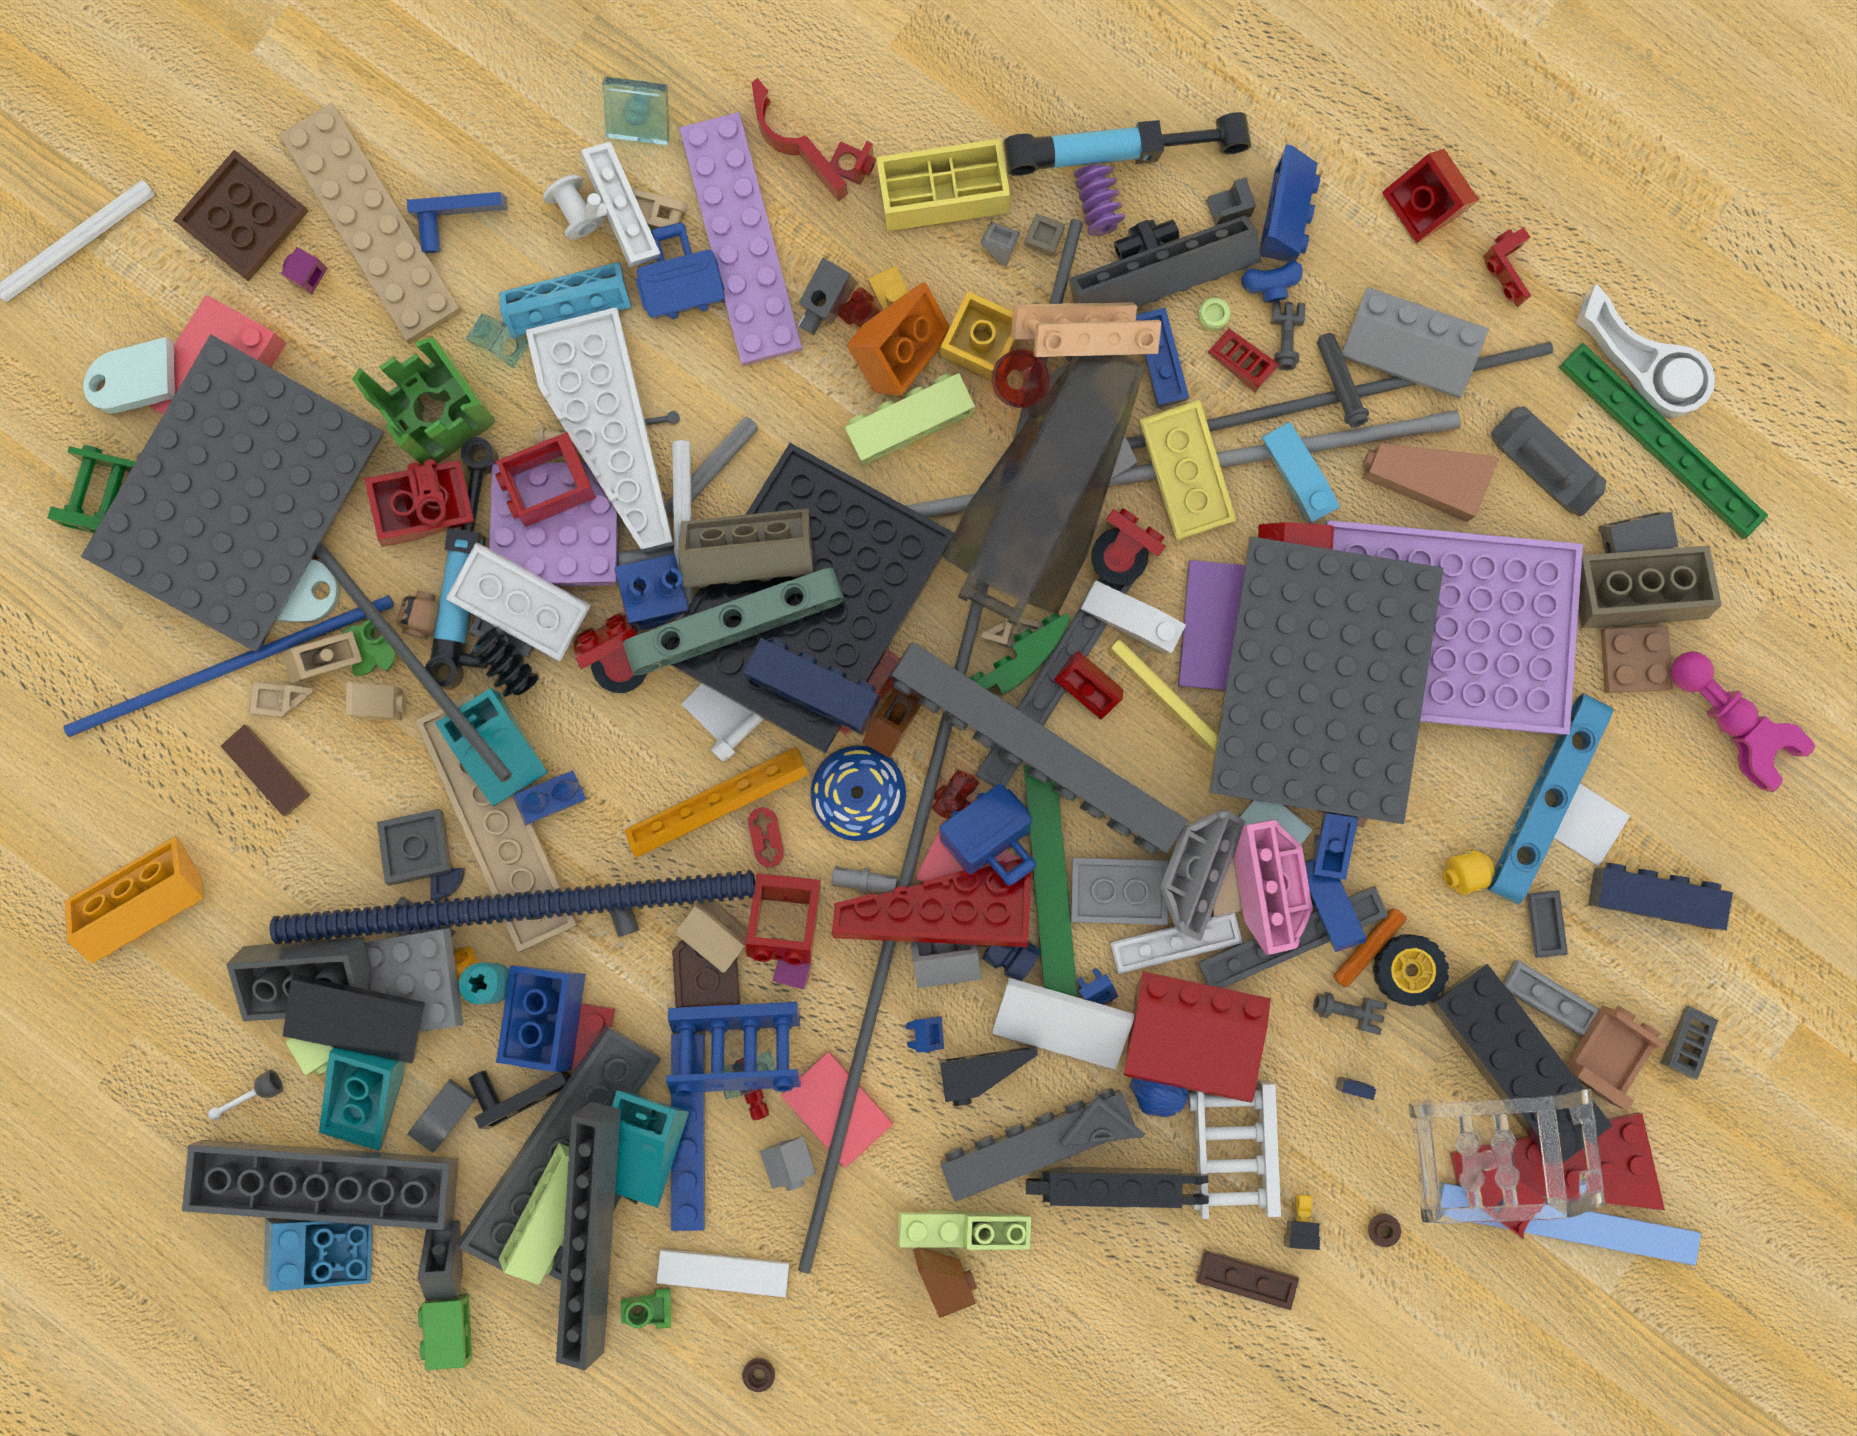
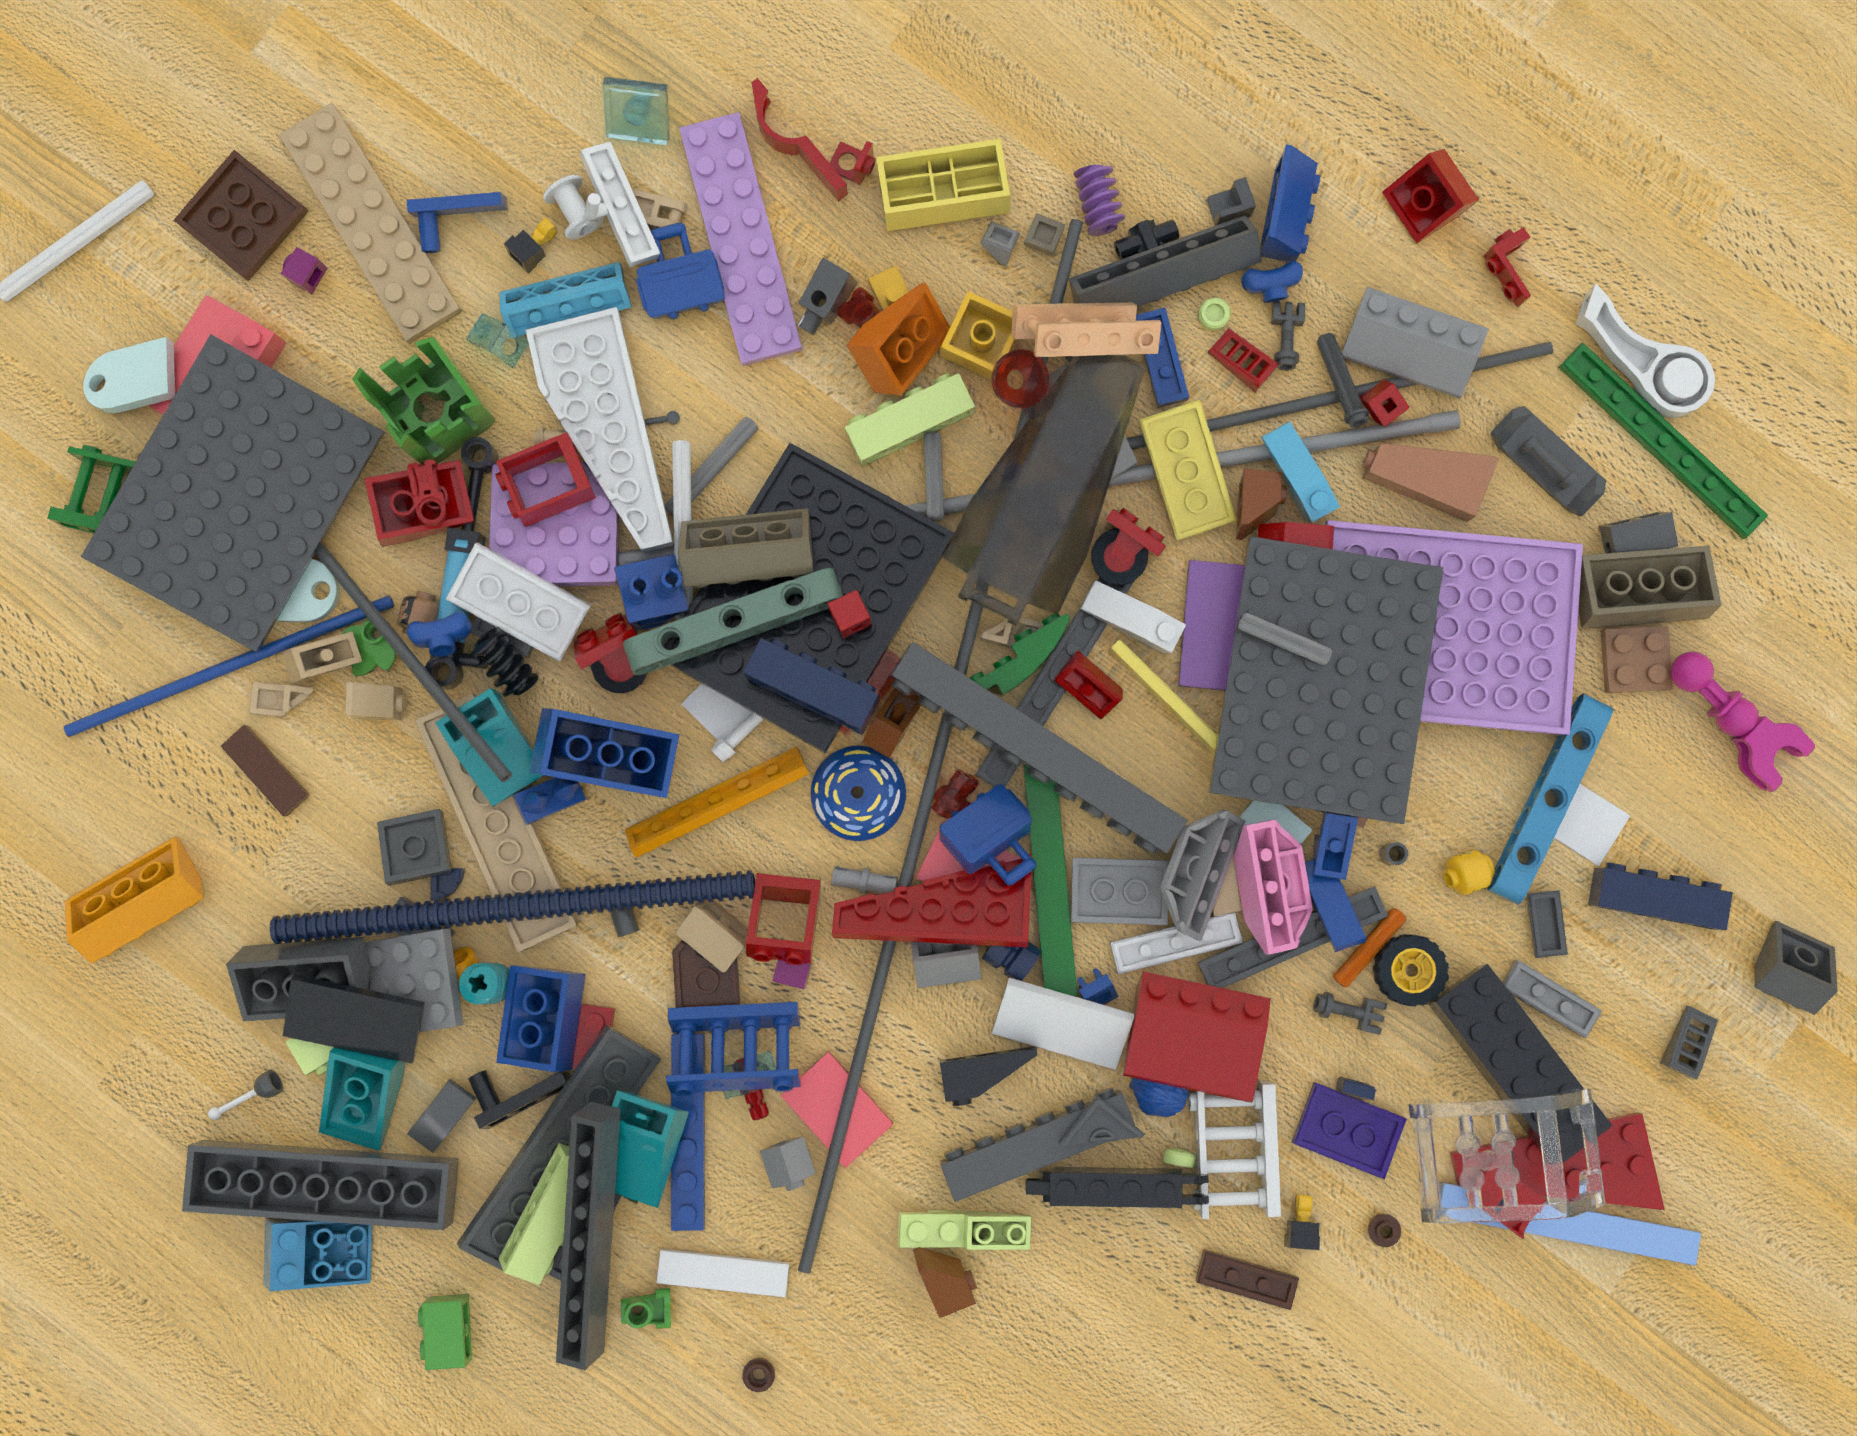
dark grey slope [418,1221,463,1301] -> none
red beam [748,807,784,867] -> none
blue tile [906,1016,944,1052] -> none
black piece [1003,112,1251,176] -> none
nougat panel [1566,1005,1667,1111] -> none
none -> blue piece [407,611,471,657]
none -> black piece [504,218,557,274]
none -> blue brick [529,708,679,798]
none -> red piece [827,590,872,639]
none -> light grey axle [924,432,944,521]
none -> yellowish green tile [1163,1148,1197,1168]
none -> dark orange slope [1236,468,1287,540]
none -> light grey axle [1238,613,1332,665]
none -> dark purple tile [1292,1082,1407,1180]
none -> red piece [1360,379,1410,427]
none -> dark grey hinge [1380,842,1408,865]
none -> dark grey slope [1754,921,1838,1015]

